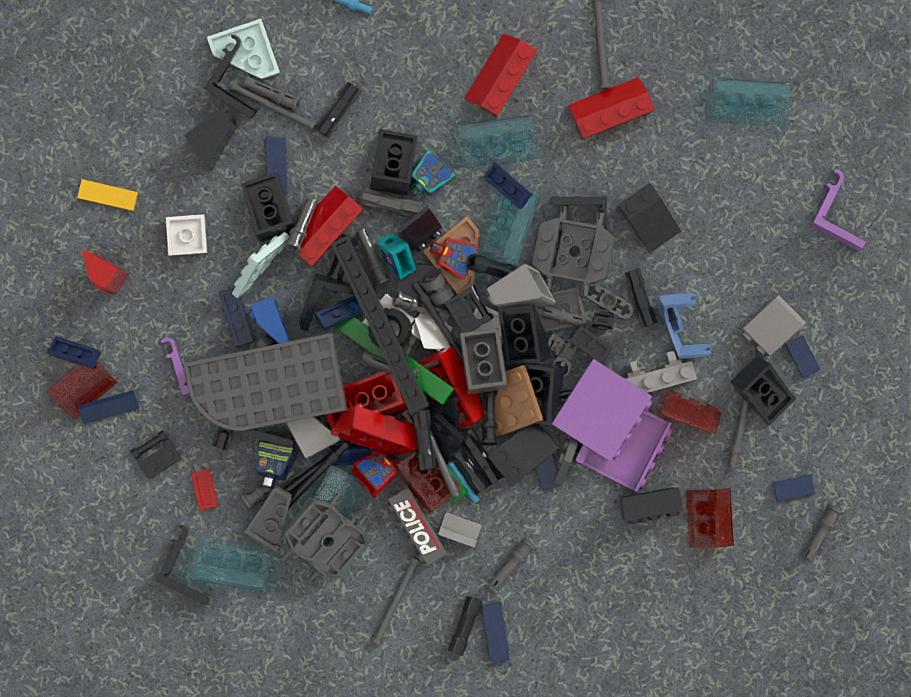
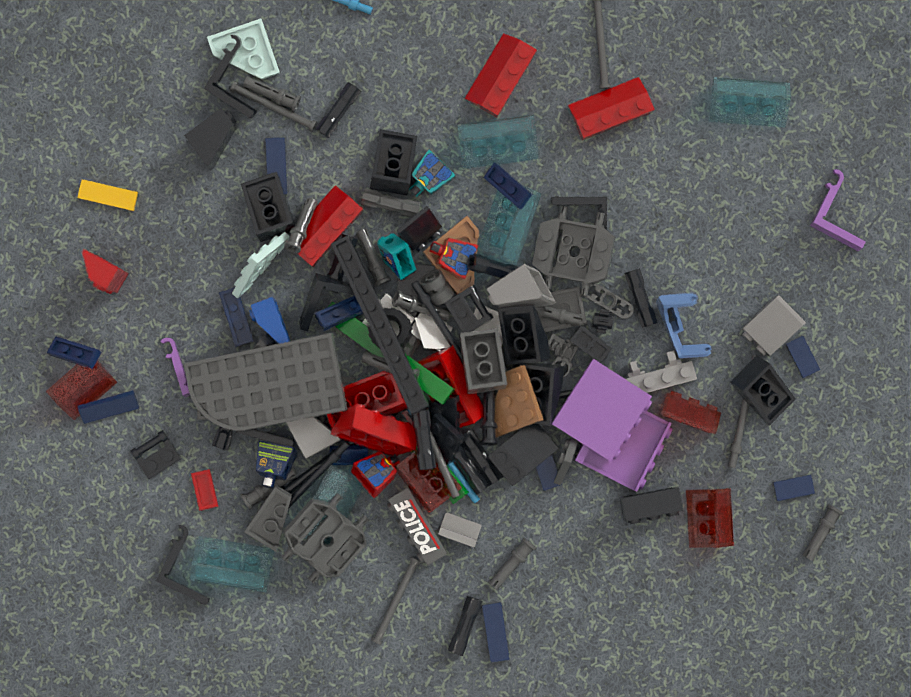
white plate [166,214,207,256] -> none
black slope [617,183,681,253] -> none

